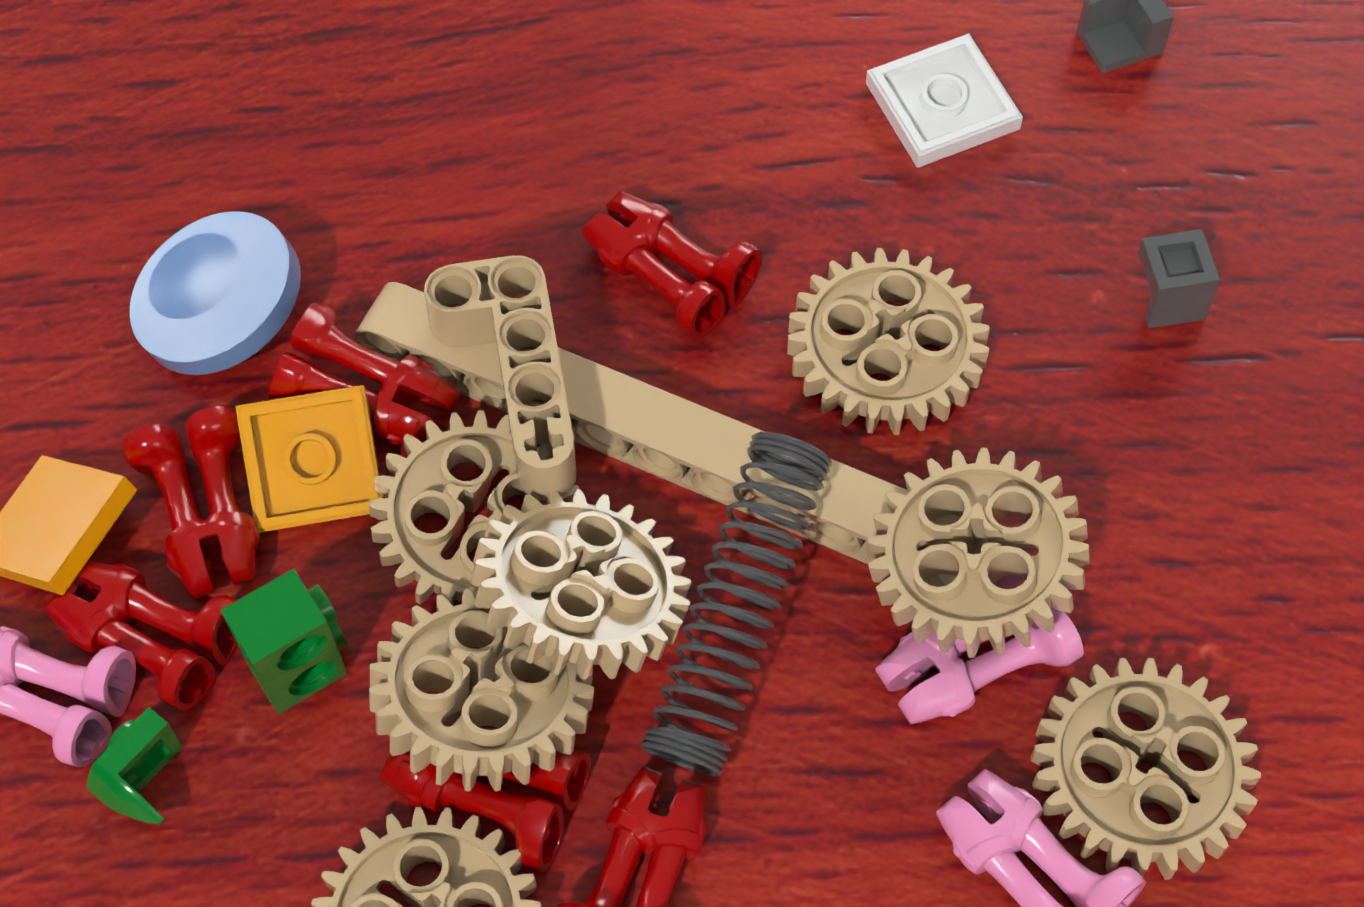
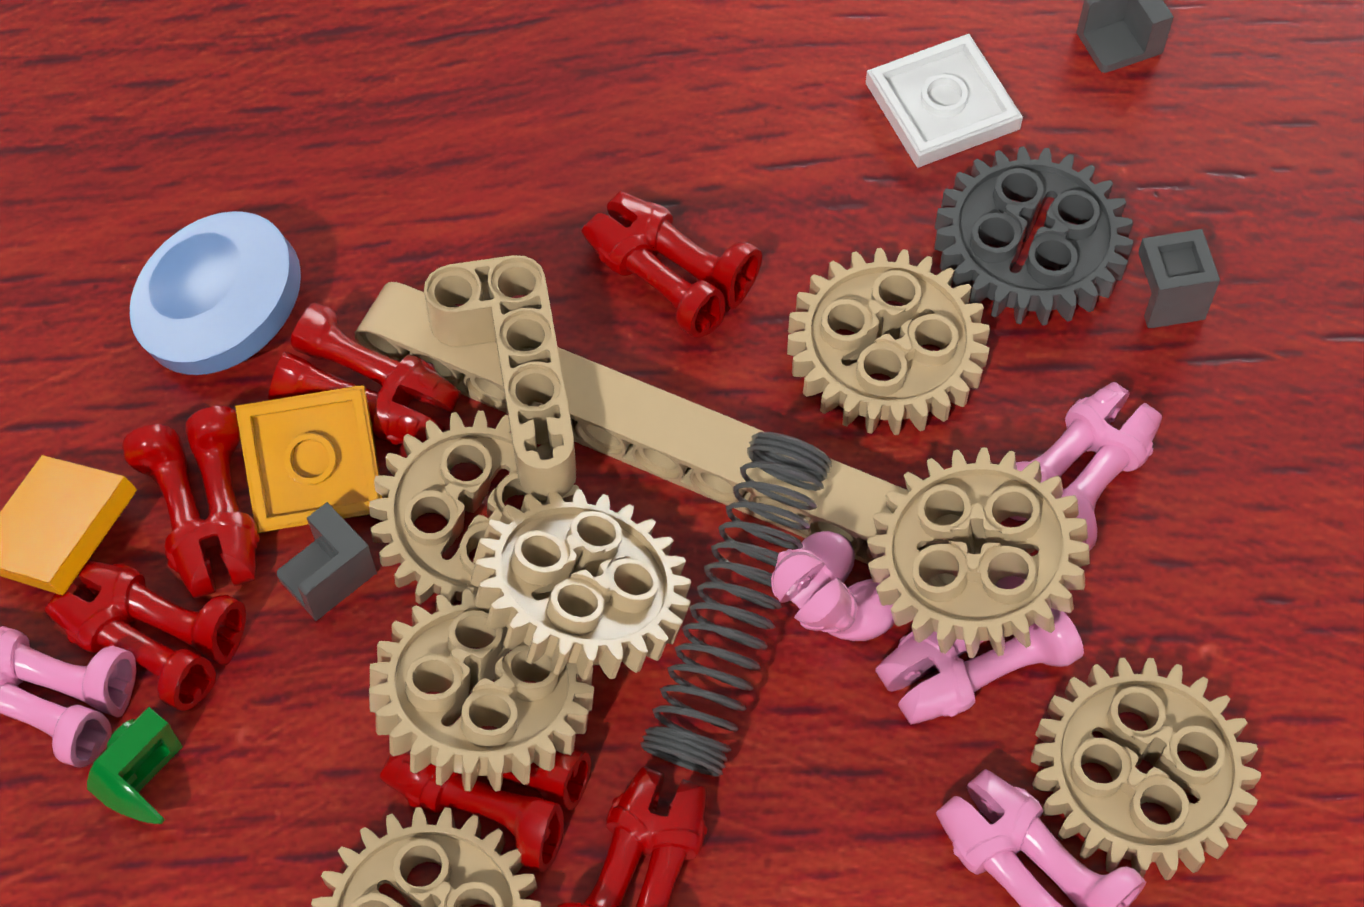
green brick [220,568,348,715] -> none
none -> dark grey panel [277,502,377,621]
none -> bright pink piece [771,531,894,641]
none -> dark grey gear [934,146,1133,325]
none -> bright pink piece [1010,382,1162,551]

